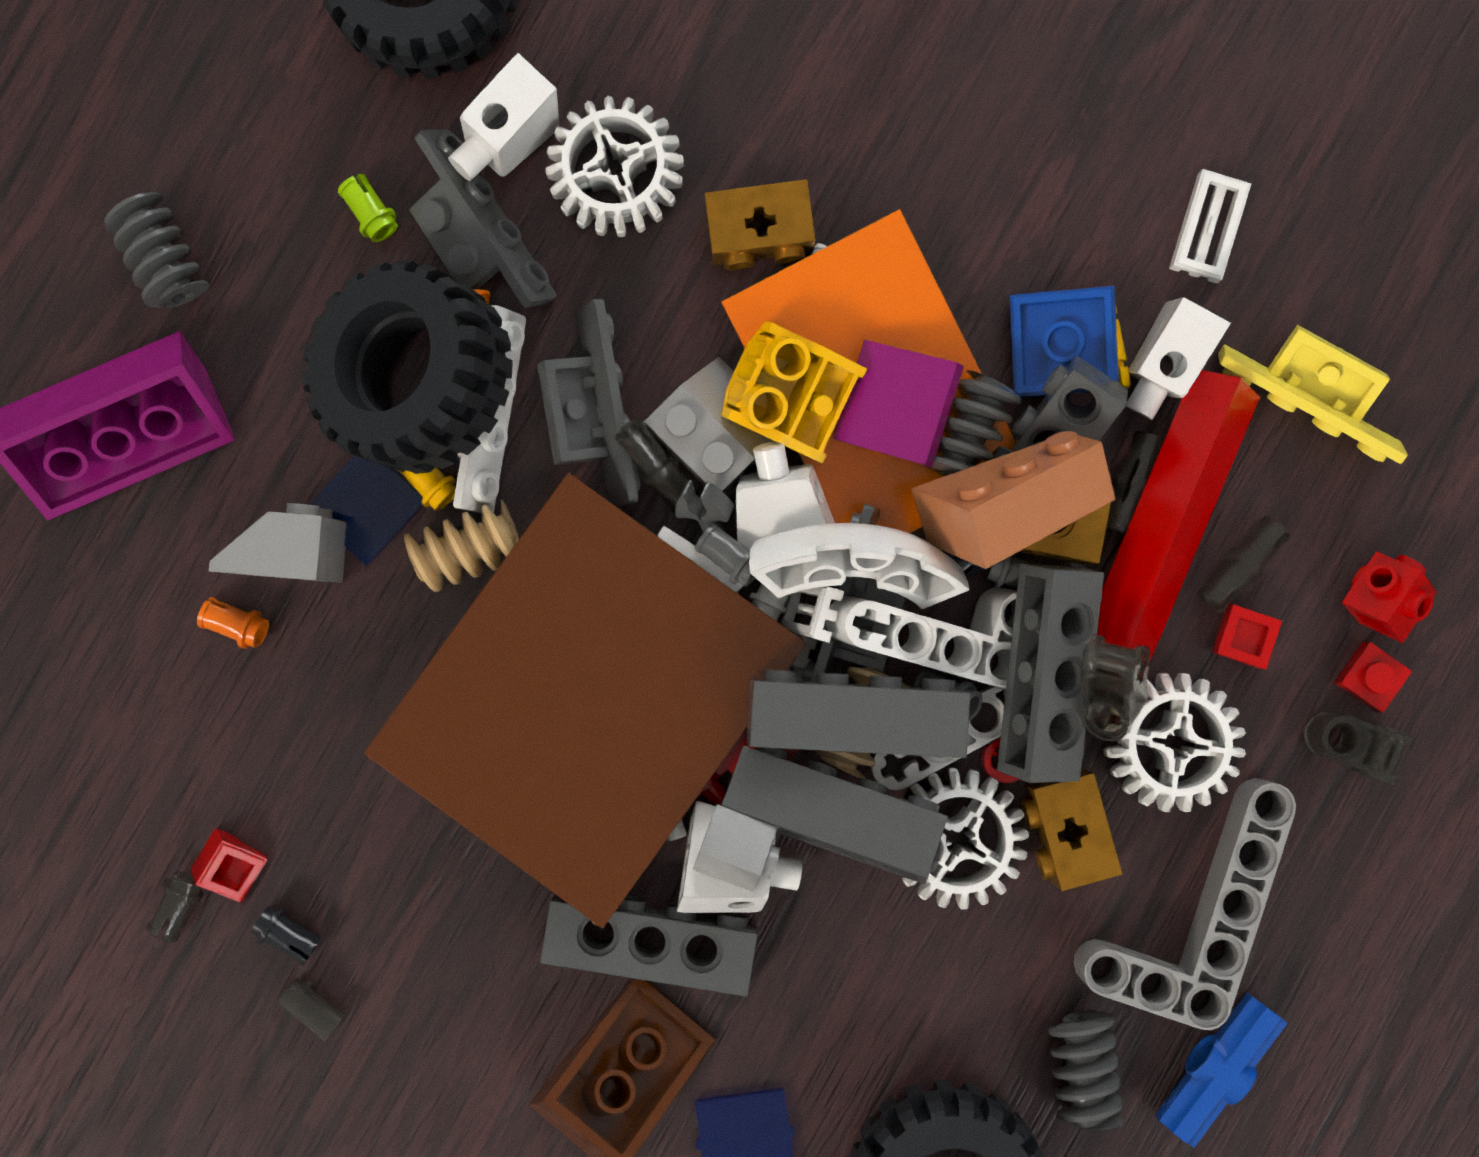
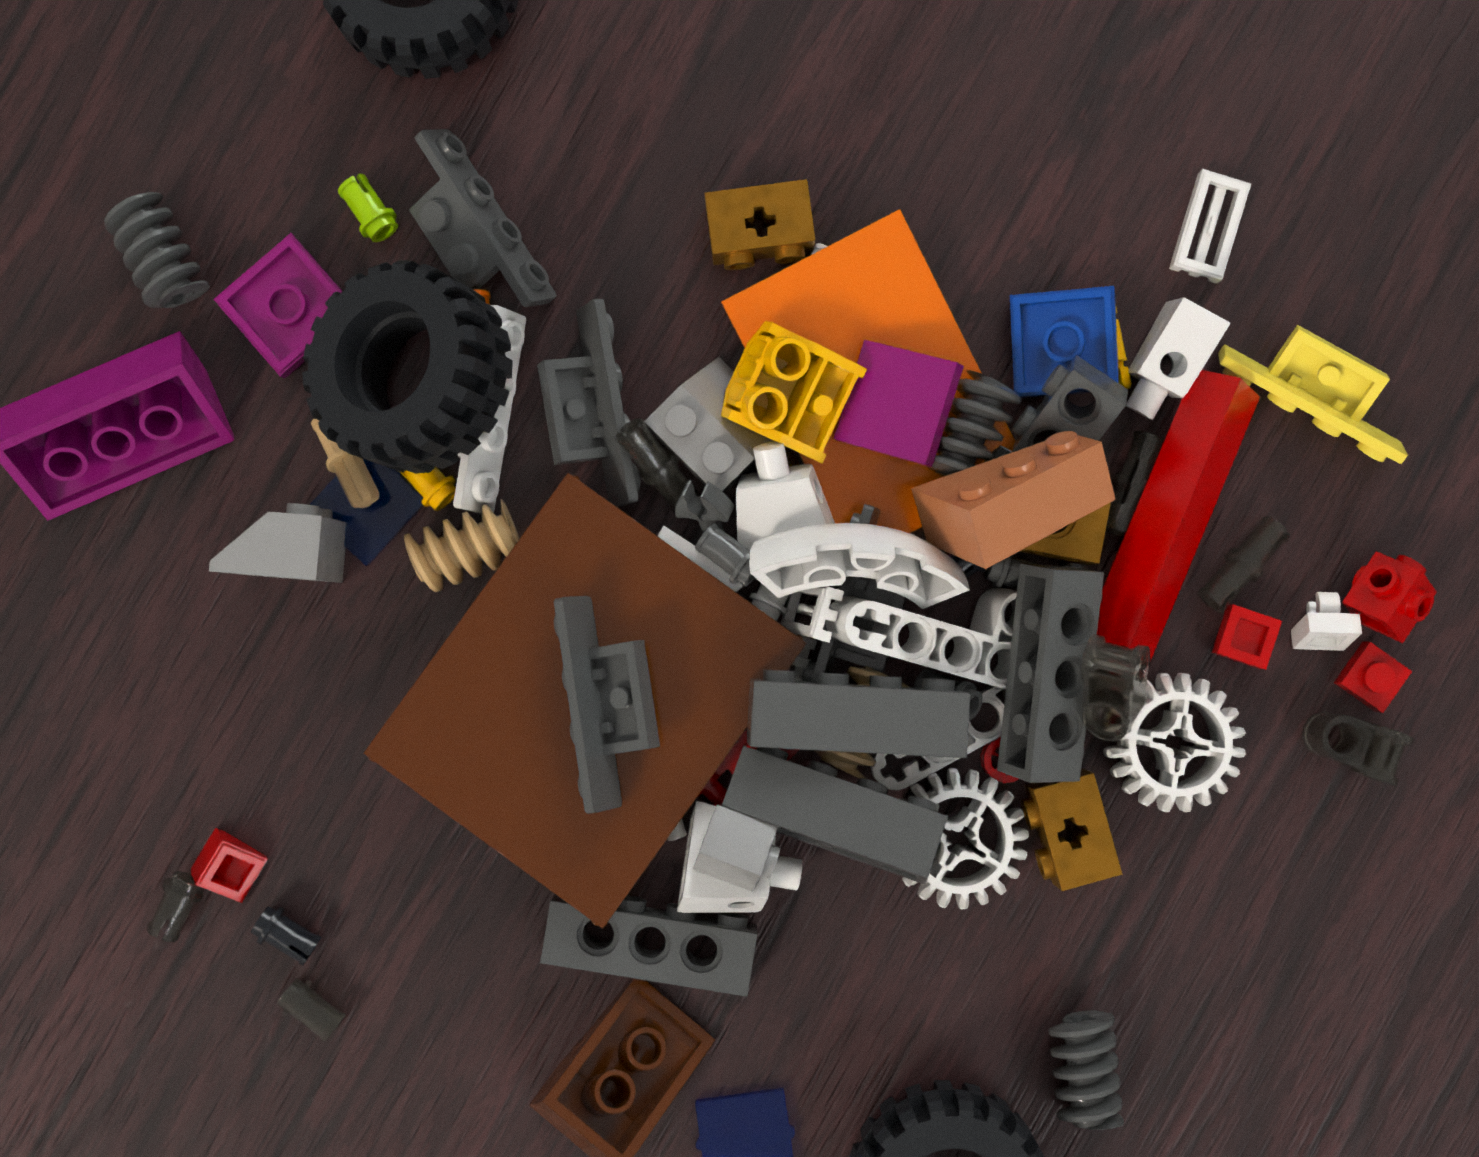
orange pin [197,597,269,649] -> none
white torso [448,53,559,181] -> none
white gear [546,95,684,238] -> none
light grey beam [1073,778,1296,1030] -> none
blue piece [1154,992,1288,1148] -> none
none -> magenta plate [213,233,343,379]
none -> tan axle [311,419,379,509]
none -> dark grey bracket [554,596,660,814]
none -> white tile [1291,592,1362,651]

